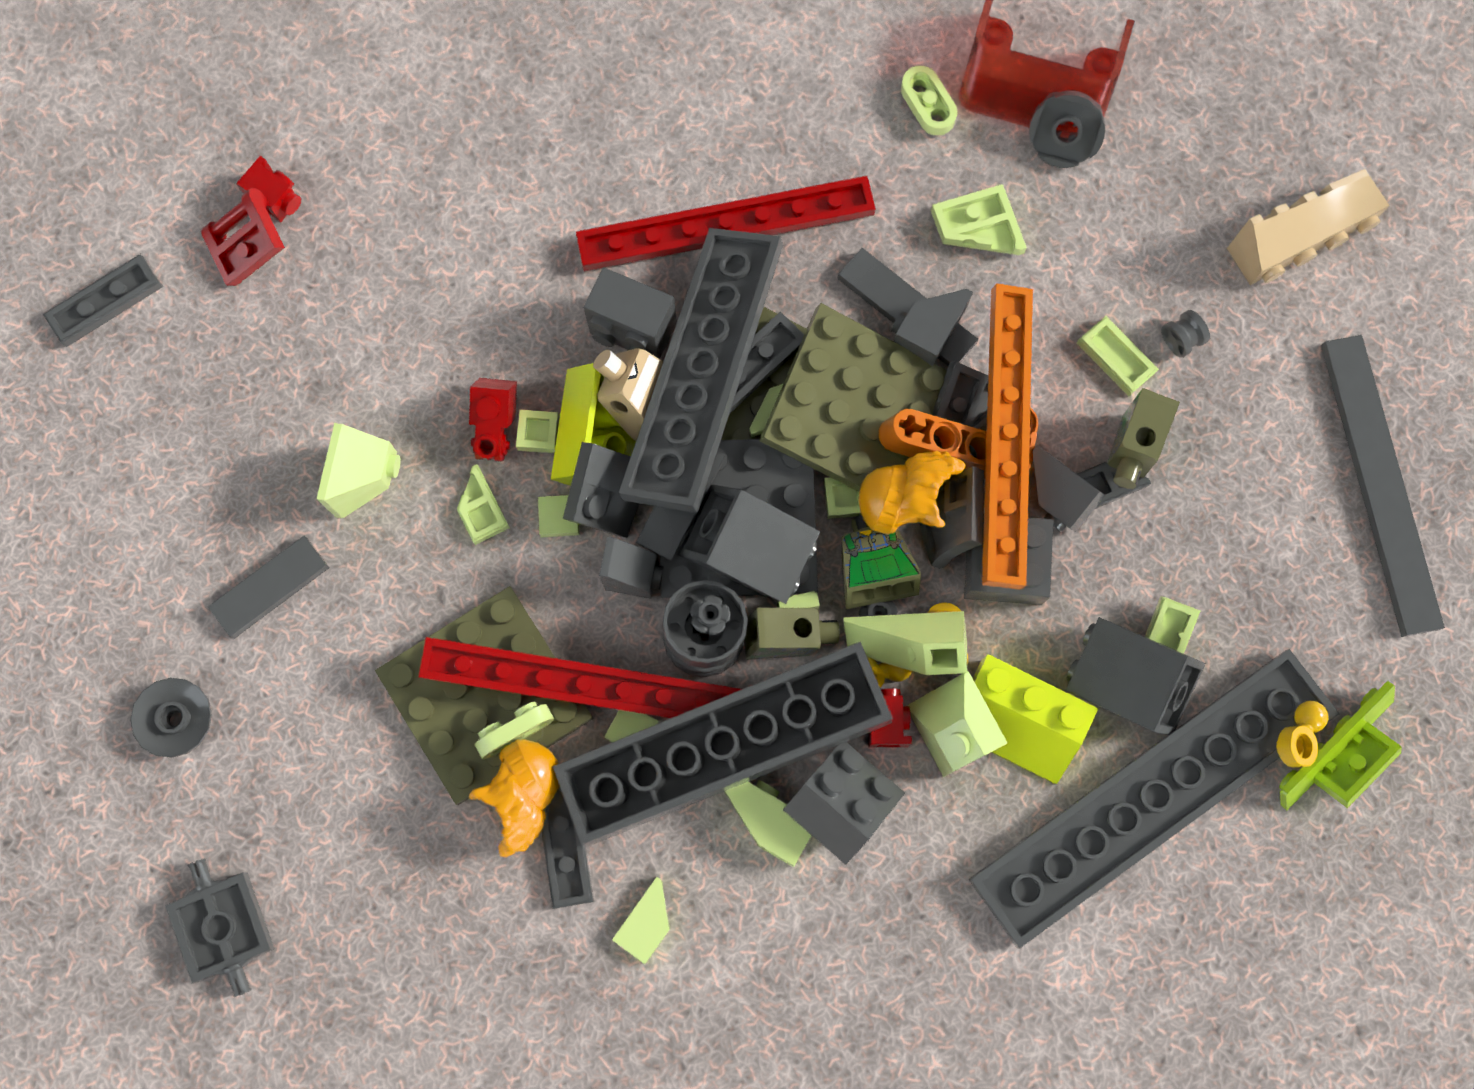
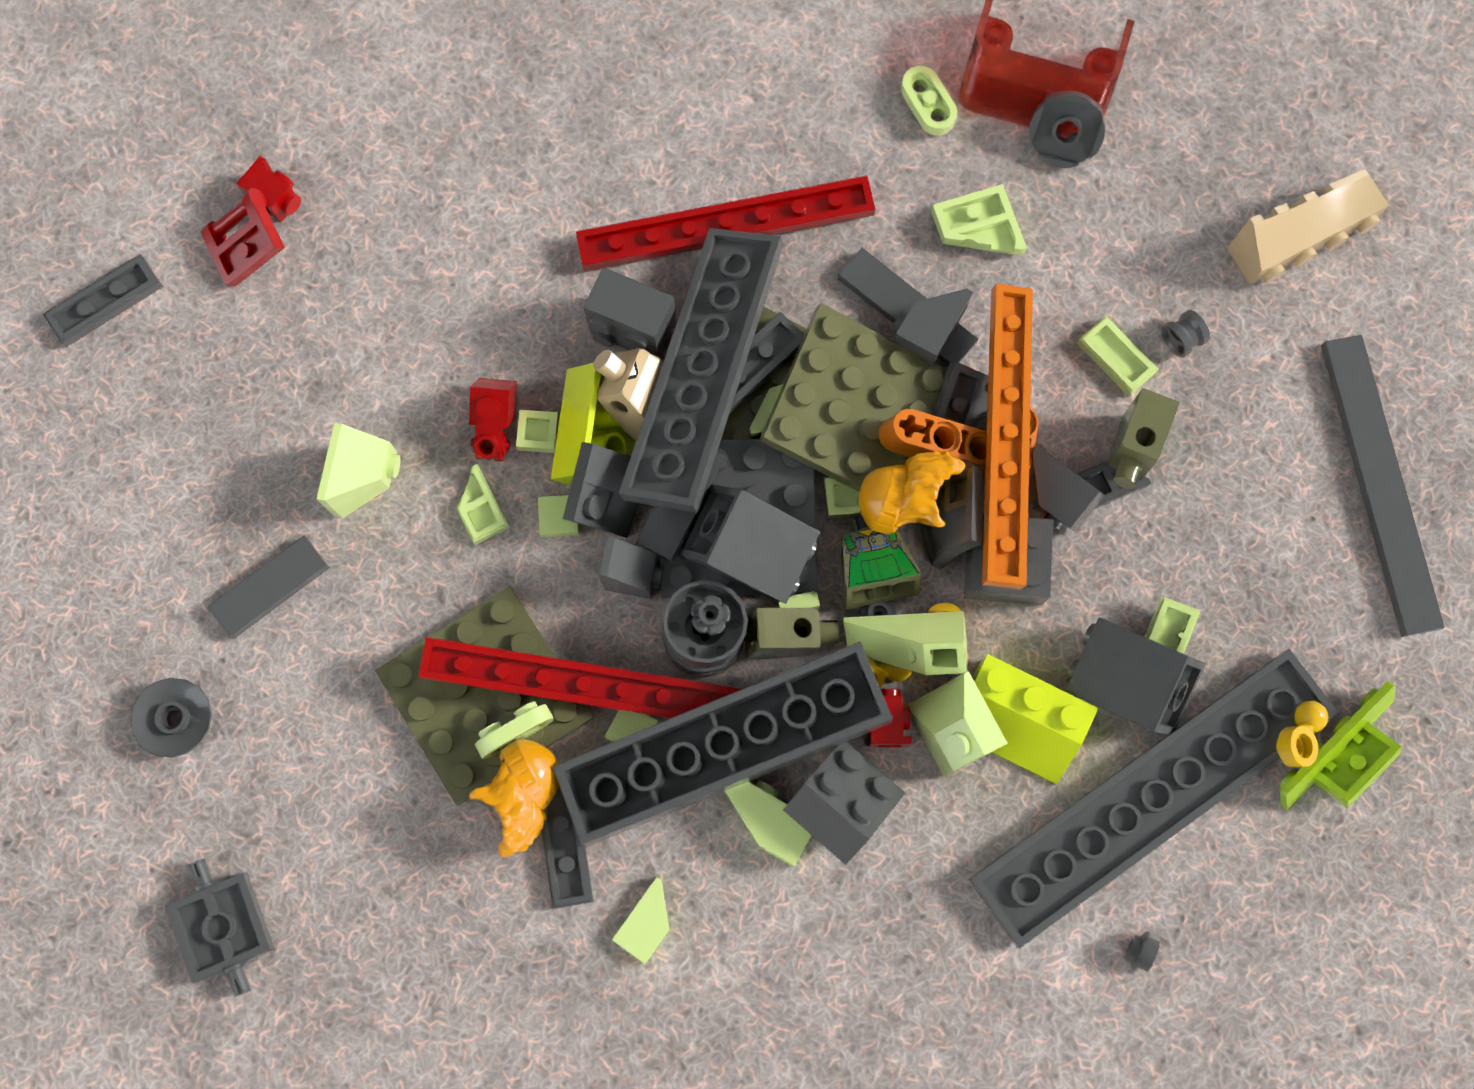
none -> dark grey plate [1125,931,1160,972]

